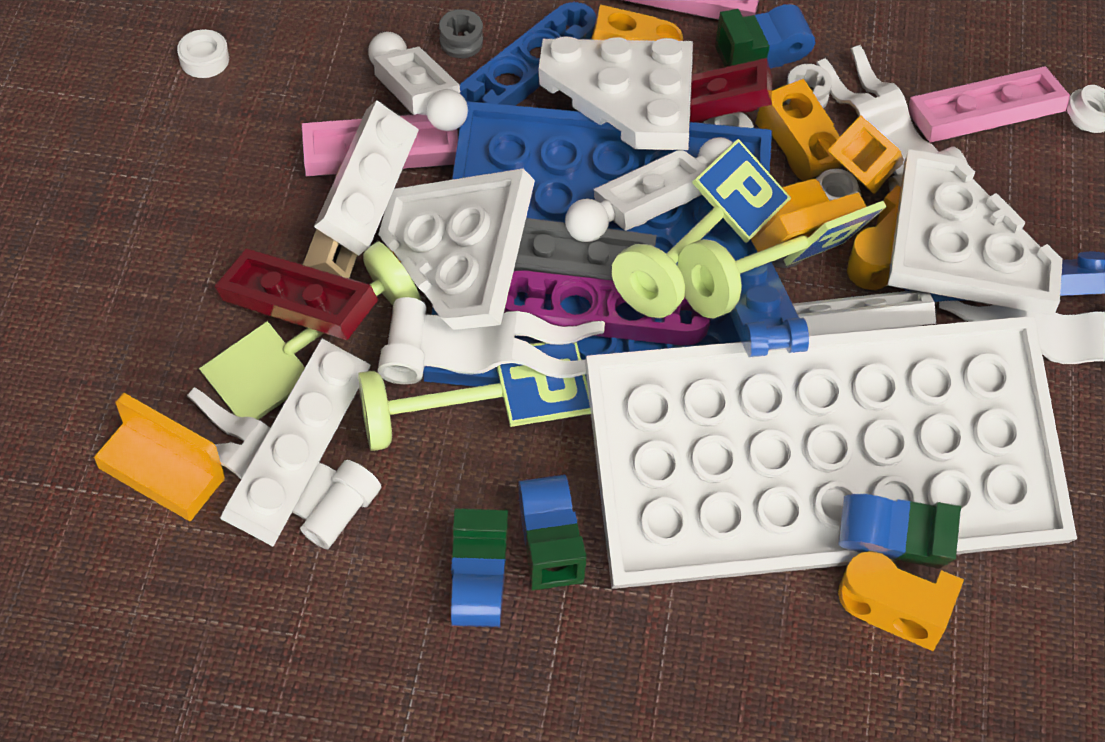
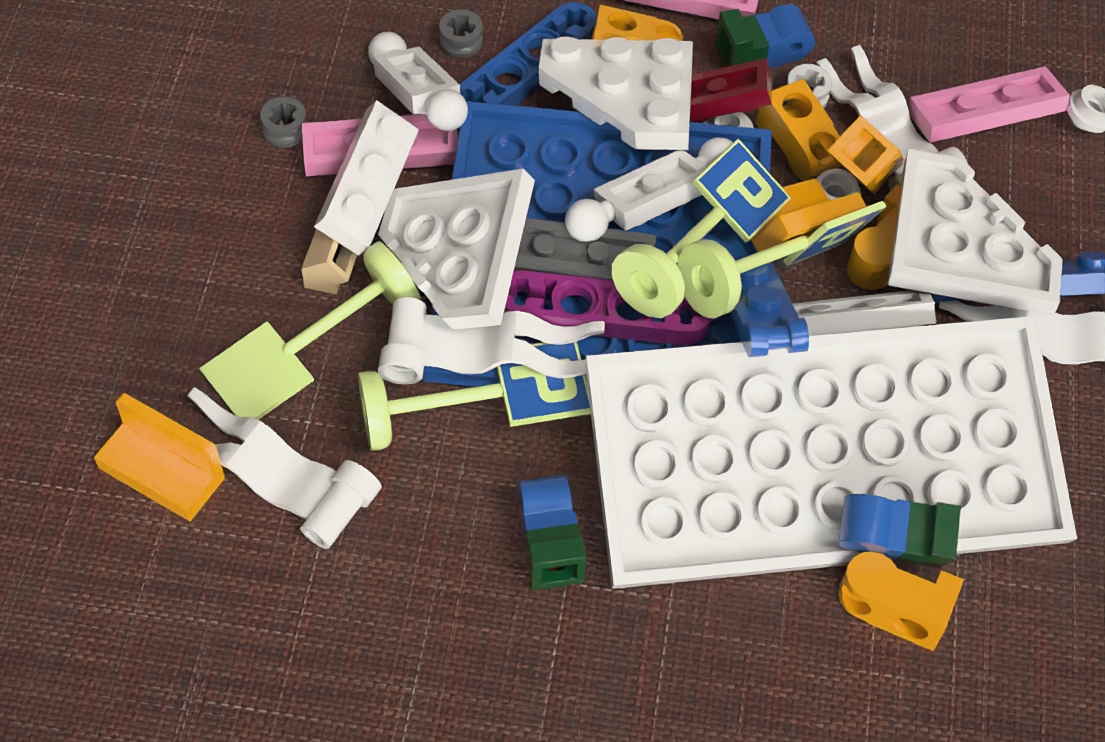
white tile [177,29,229,78] -> none
dark red plate [215,248,378,340] -> none
white plate [220,339,371,546] -> none
leg [451,508,508,627] -> none
none -> dark grey bush [260,96,307,148]

